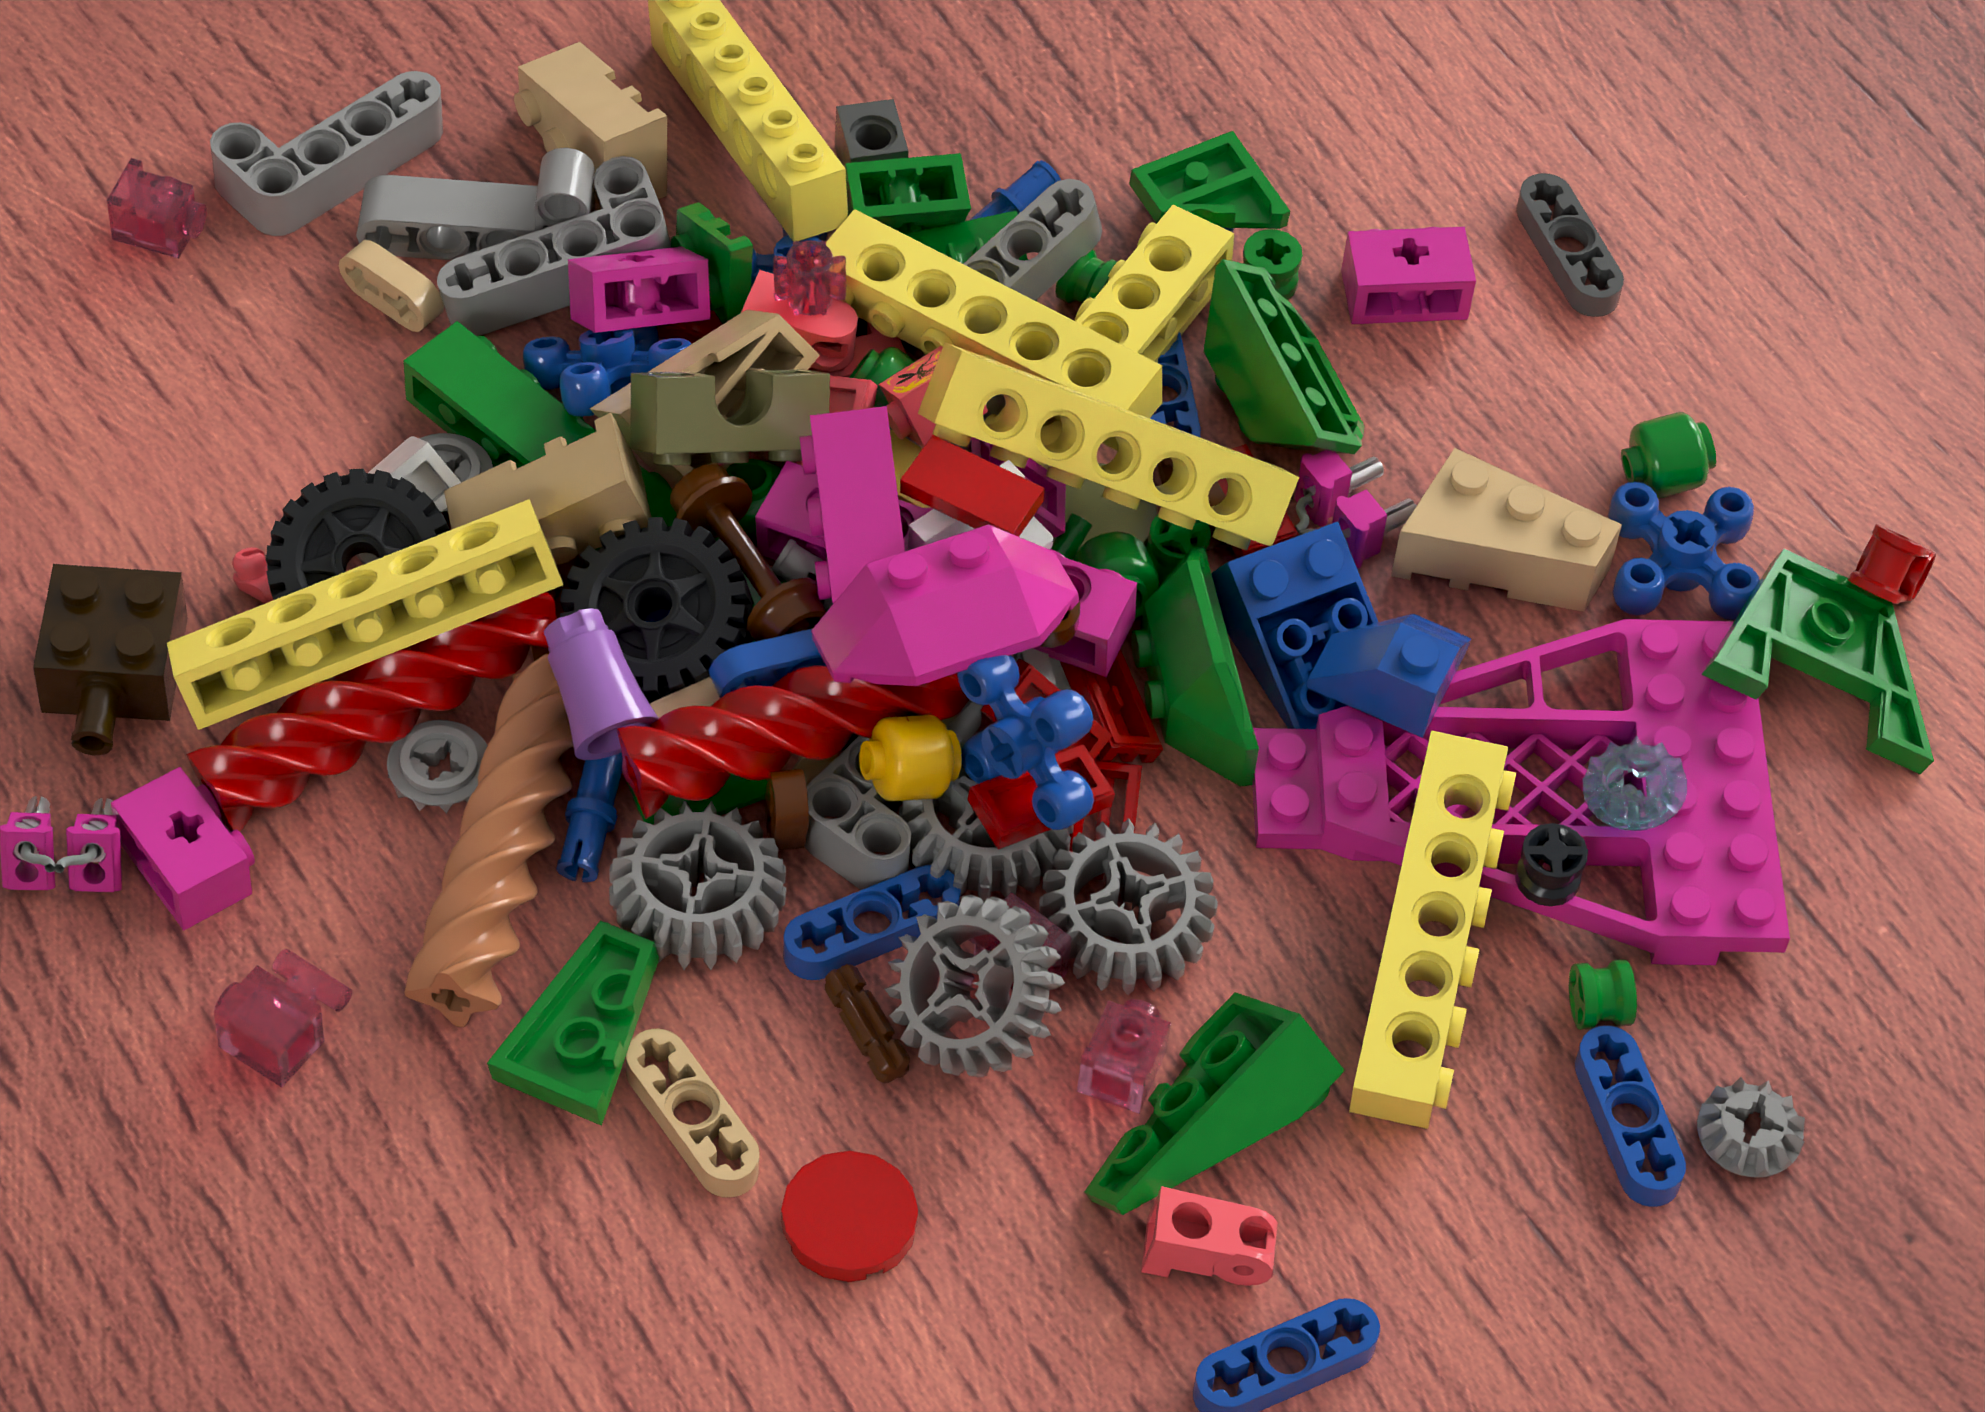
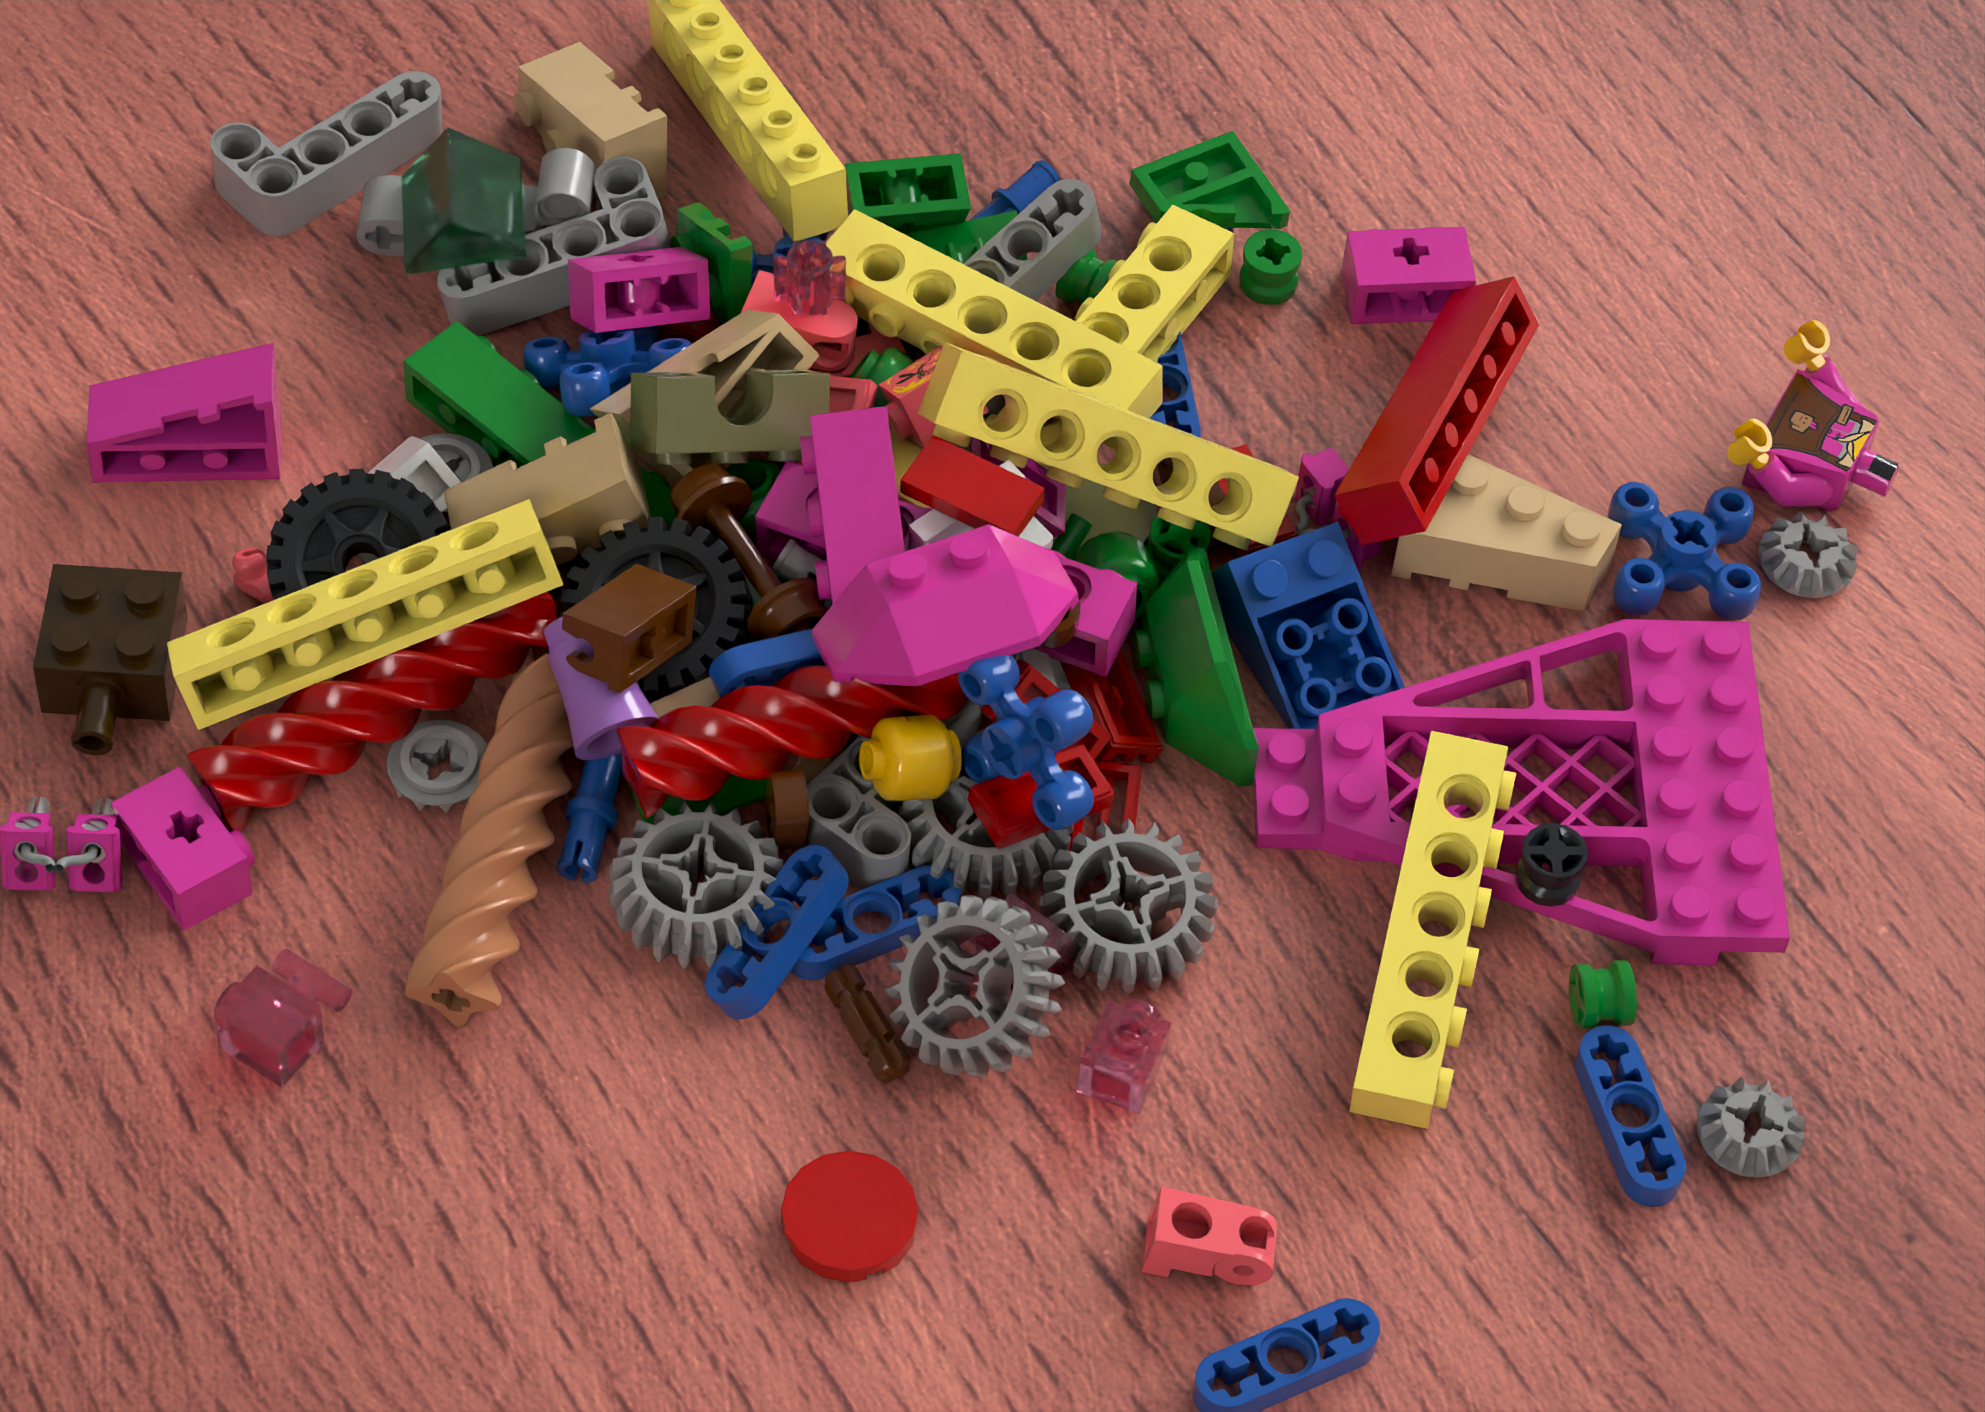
clear pink brick [107,158,207,259] -> none
tan beam [339,240,444,332] -> none
green wing [487,920,659,1126] -> none
tan beam [626,1029,760,1197] -> none
dark grey brick [834,99,909,166] -> none
green wedge [1084,992,1345,1215] -> none
green wedge [1203,259,1365,454] -> none
blue slope [1306,614,1471,738] -> none
dark grey beam [1516,173,1624,317] -> none
clear light blue gear [1582,736,1687,831] -> none
green head [1621,412,1717,499] -> none
green wing [1701,549,1934,774] -> none
red piece [1848,524,1936,604] -> none
none -> dark pink wedge [86,343,281,483]
none -> clear green slope [402,127,527,275]
none -> reddish brown hinge [562,564,696,694]
none -> blue beam [705,845,849,1019]
none -> red brick [1335,276,1539,545]
none -> torso [1728,320,1900,511]
none -> light grey gear [1758,511,1858,598]

